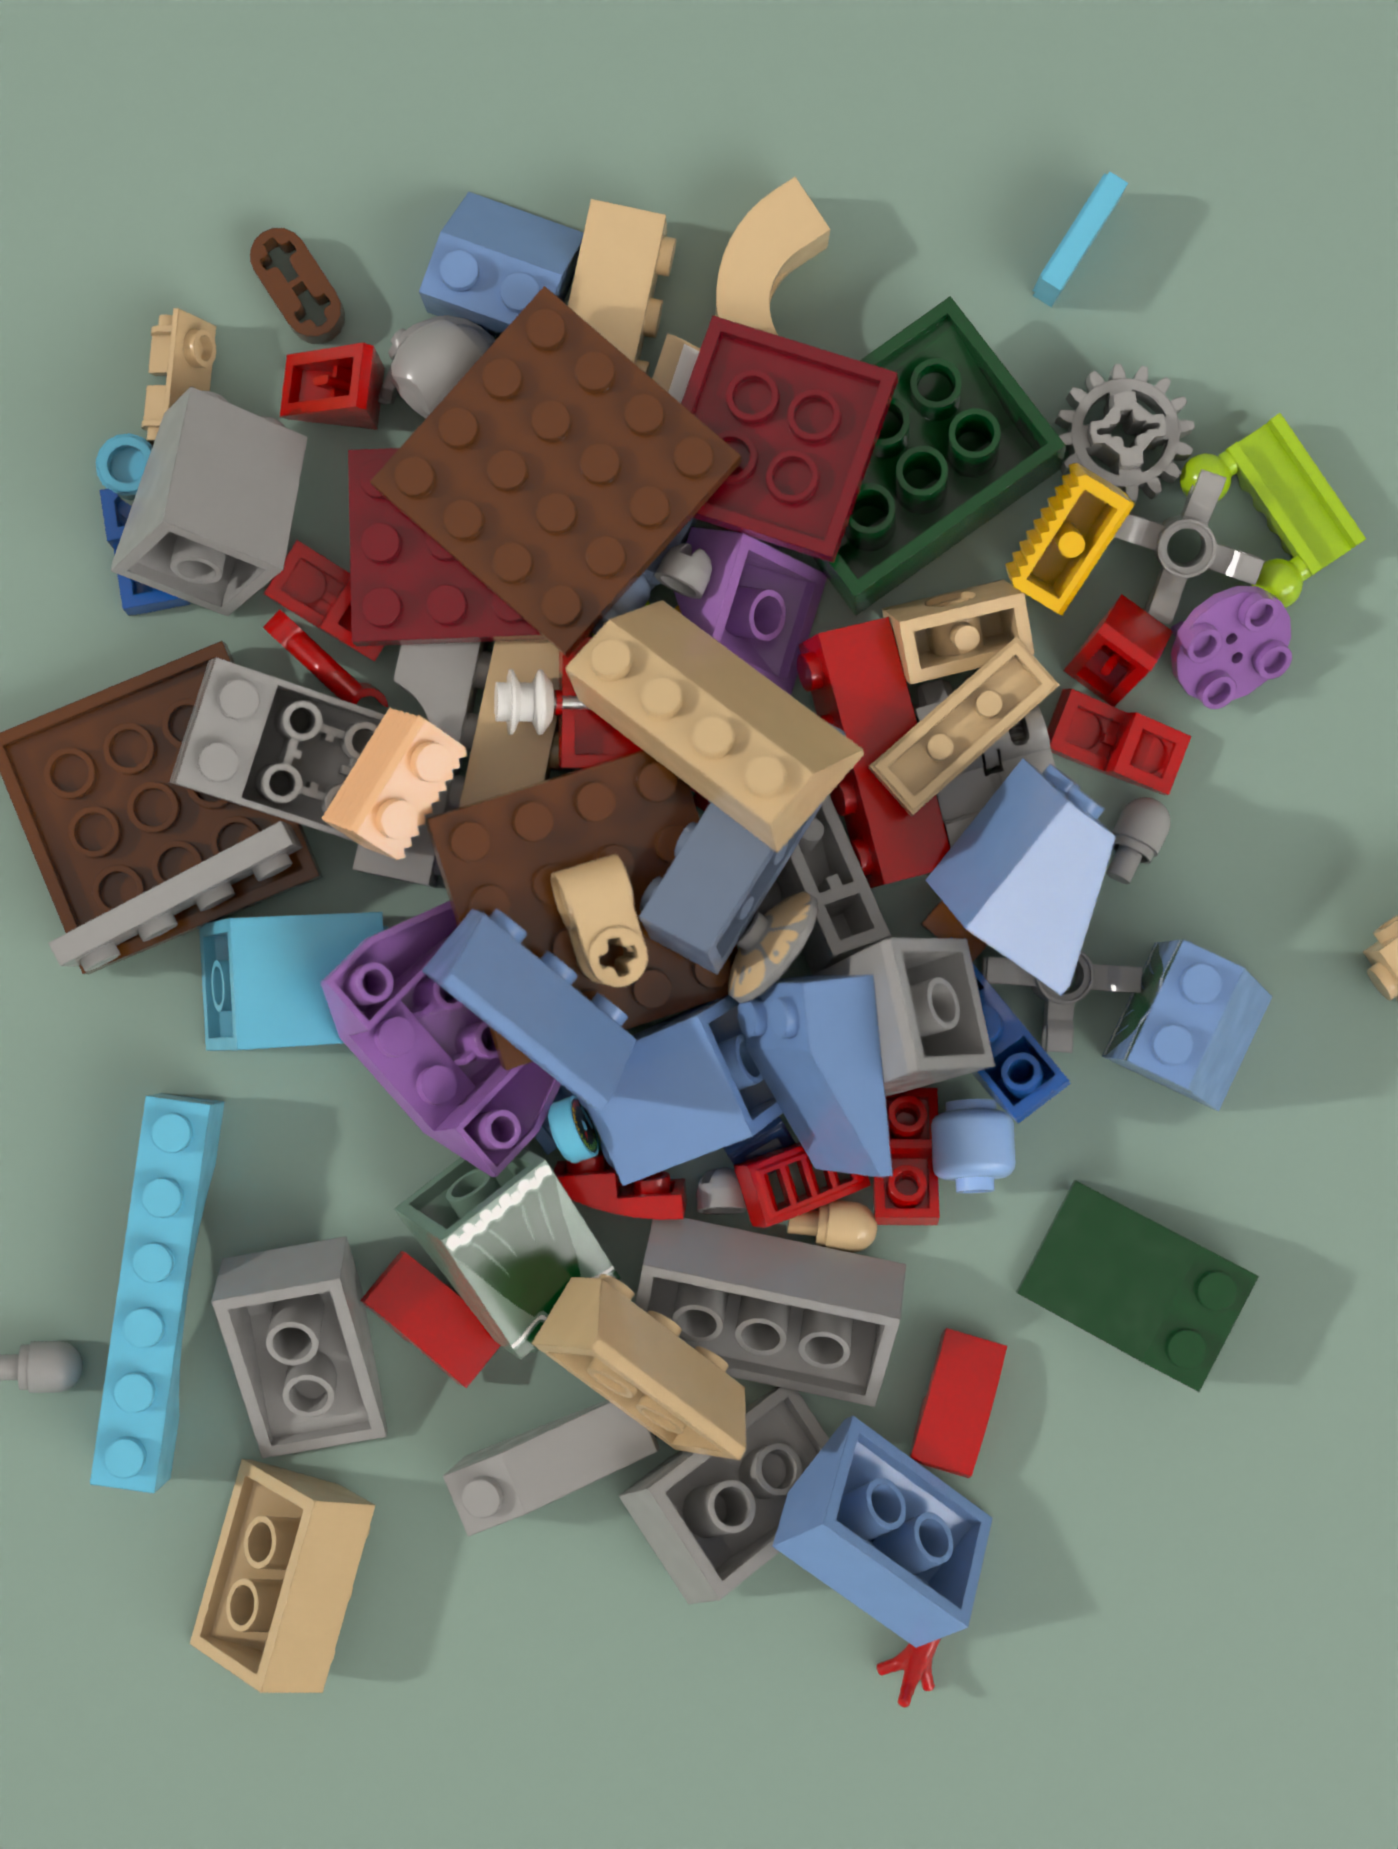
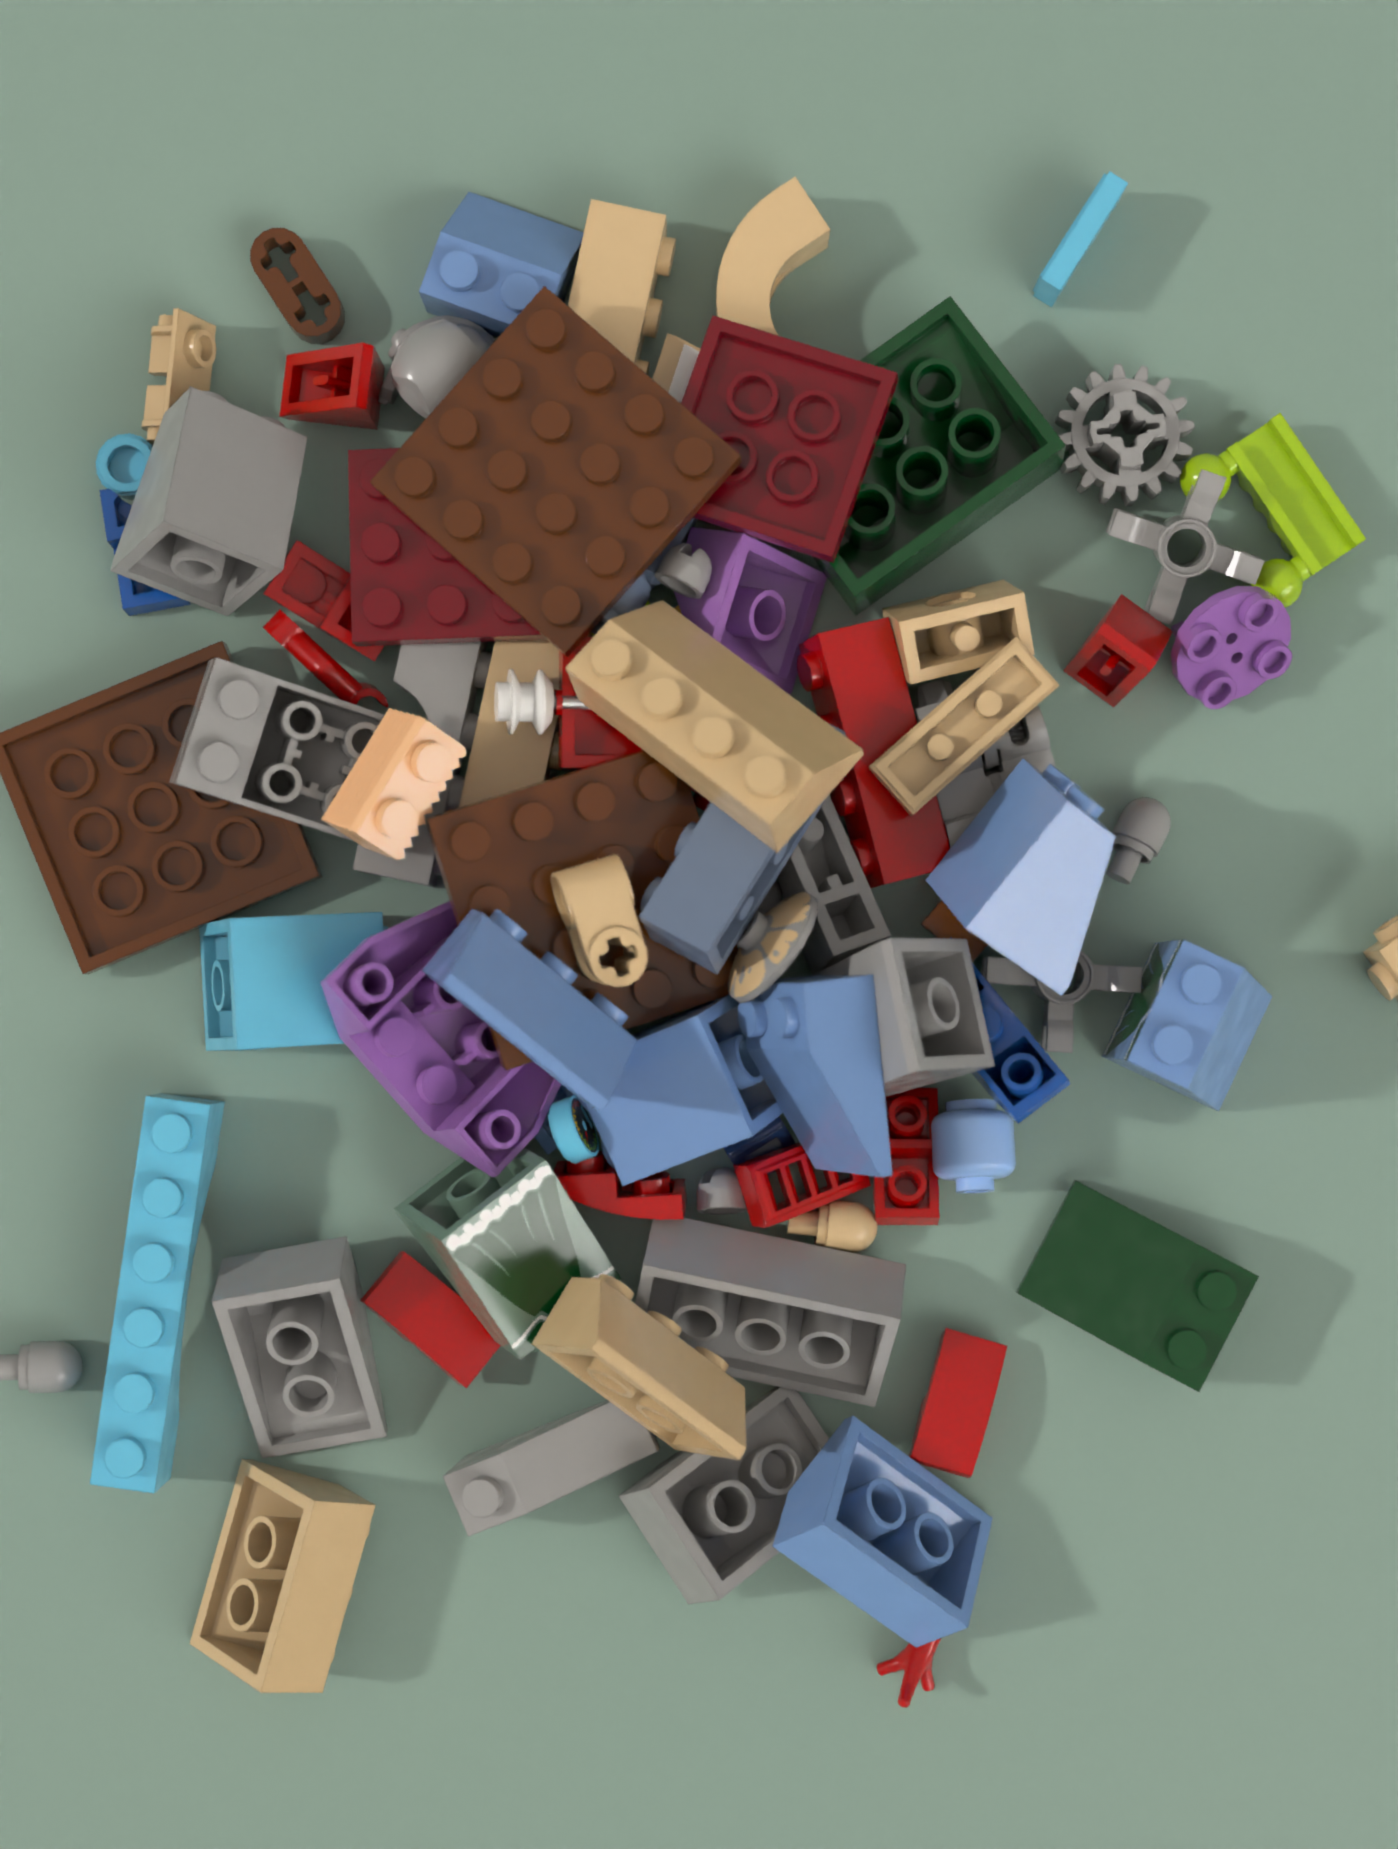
light grey plate [48,821,303,972] -> none
yellow brick [1005,463,1135,615] -> none
red slope [1047,688,1192,795] -> none

